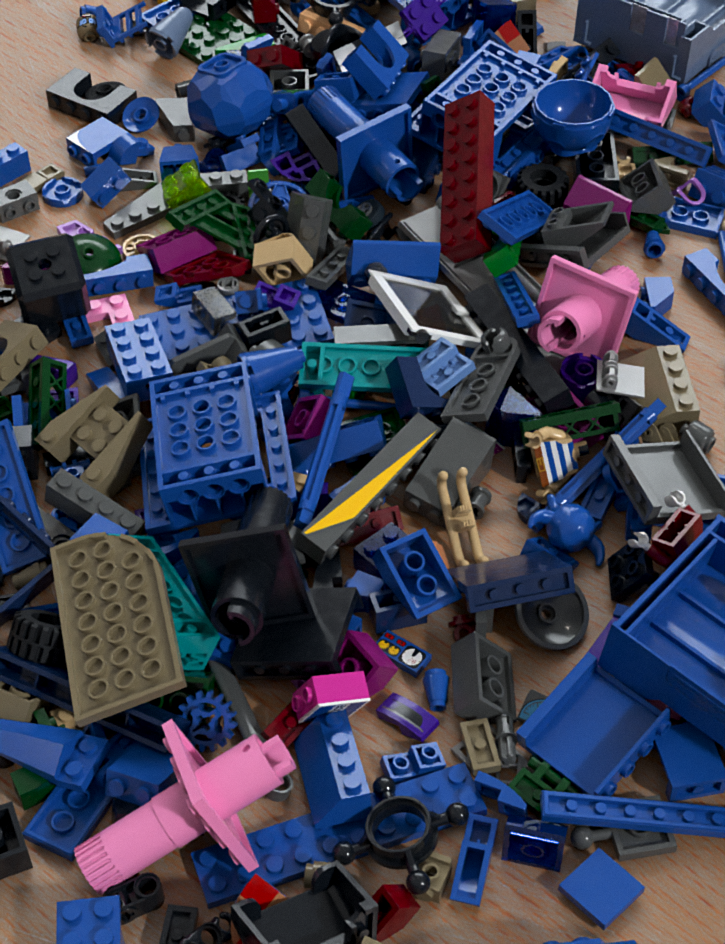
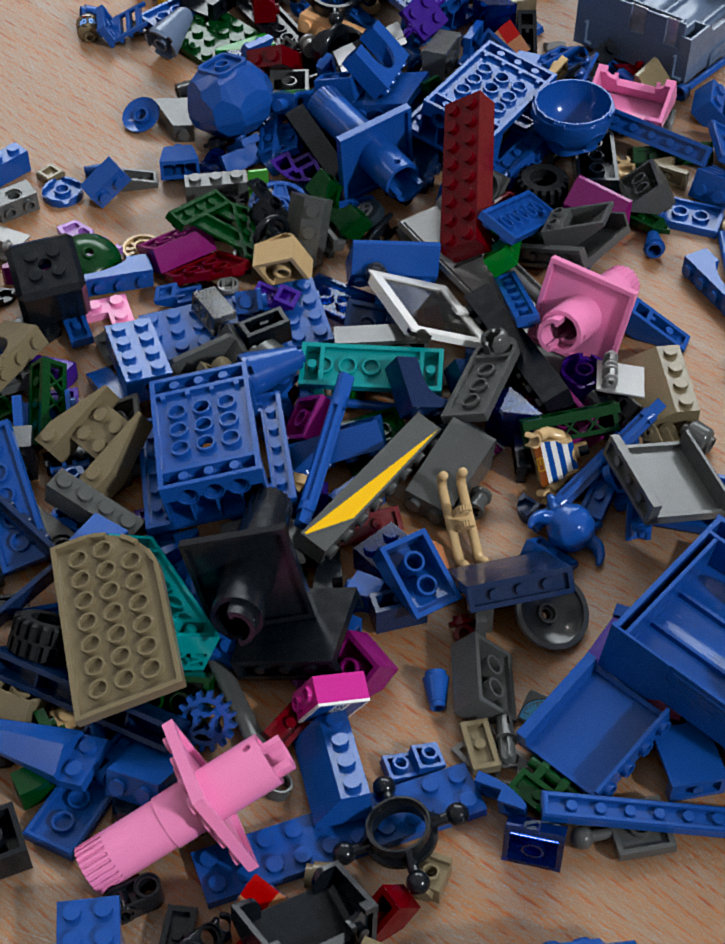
dark tan cone [12,561,49,590] -> none
tile [18,172,48,193] -> none
black arch [46,68,137,125] -> none
panel [66,117,129,166] -> none
black wheel [84,81,125,100] -> none
wing [103,181,185,240] -> none
blue brick [108,133,155,165] -> none
clear neon green bracket [162,159,212,209] -> none
dark grey plate [305,245,350,291] -> none
tile [376,629,432,678] -> none
dark purple slope [376,692,440,742] -> none
medium blue slope [417,337,476,397] -> none
blue slope [450,813,499,907] -> none
blue tile [558,848,645,930] -> none
black plate [607,536,660,604] -> none
dark red torso [628,491,703,569] -> none
slope [639,277,674,315] -> none
medium lavender piece [672,177,706,206] -> none
dark red arm [677,96,693,118] -> none

